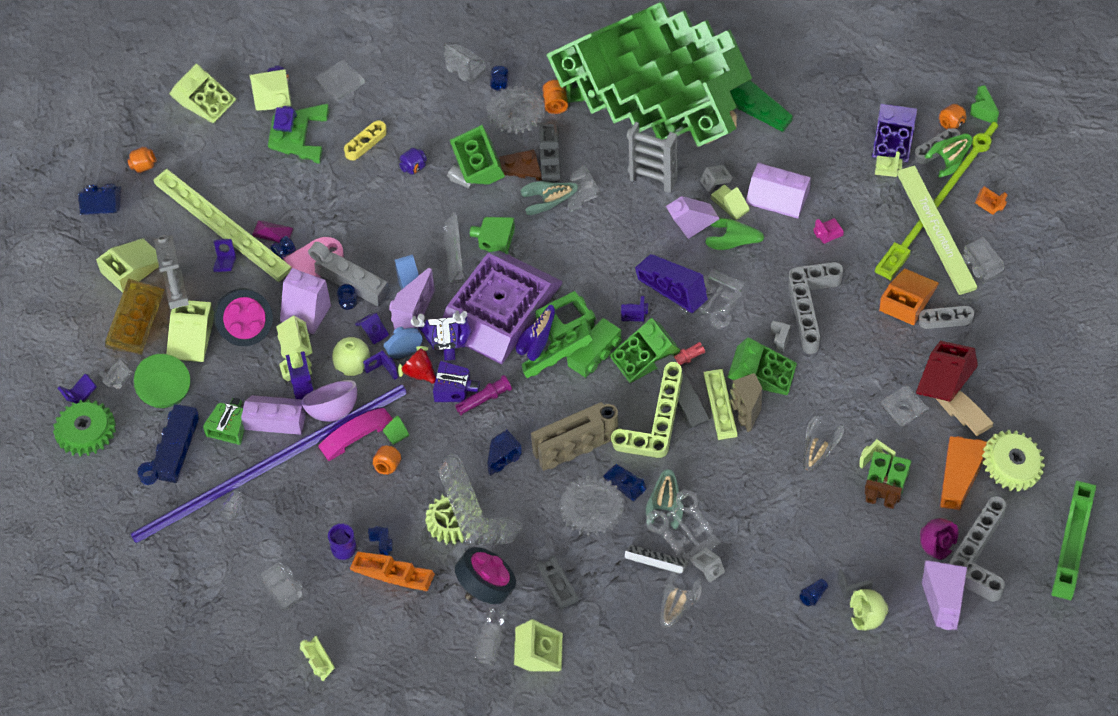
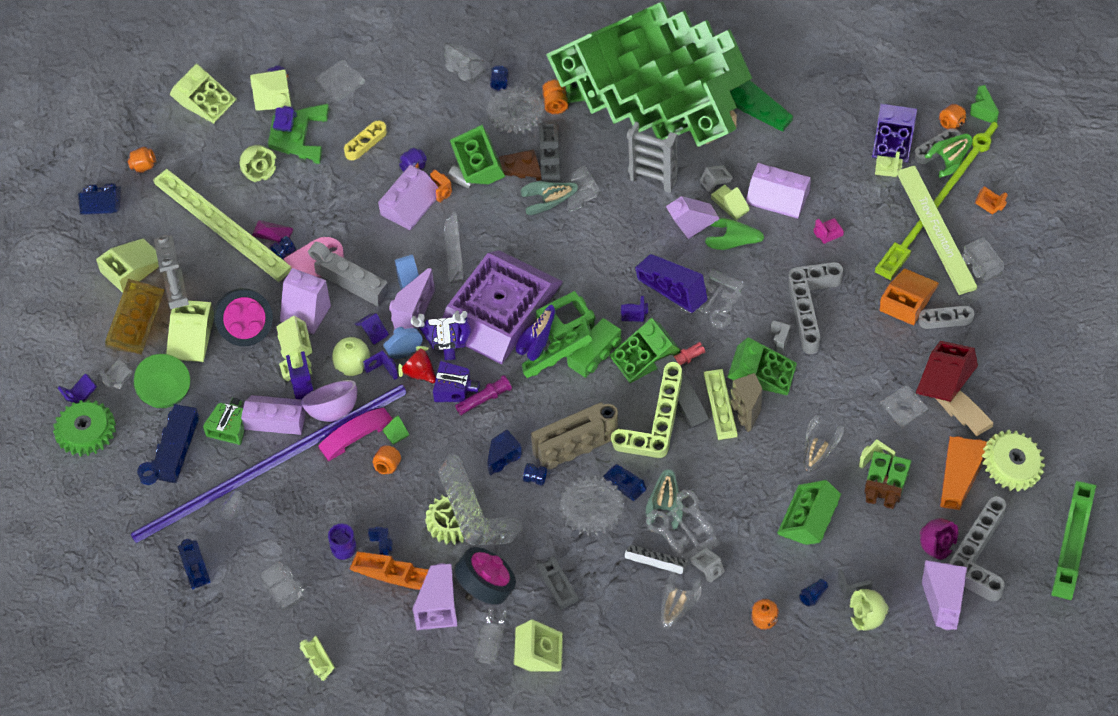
dark purple bracket [213,239,236,272] -> none
clear blue wheel [337,284,357,310] -> none
bright green torso [470,217,515,254] -> none
none -> clear blue torso [178,539,211,589]
none -> yellowish green cylinder [239,145,276,182]
none -> lavender slope [378,165,439,231]
none -> lavender slope [413,563,457,630]
none -> orange bracket [430,170,452,202]
none -> clear blue wheel [523,463,547,486]
none -> orange head [752,599,778,629]
none -> bright green slope [777,480,841,545]

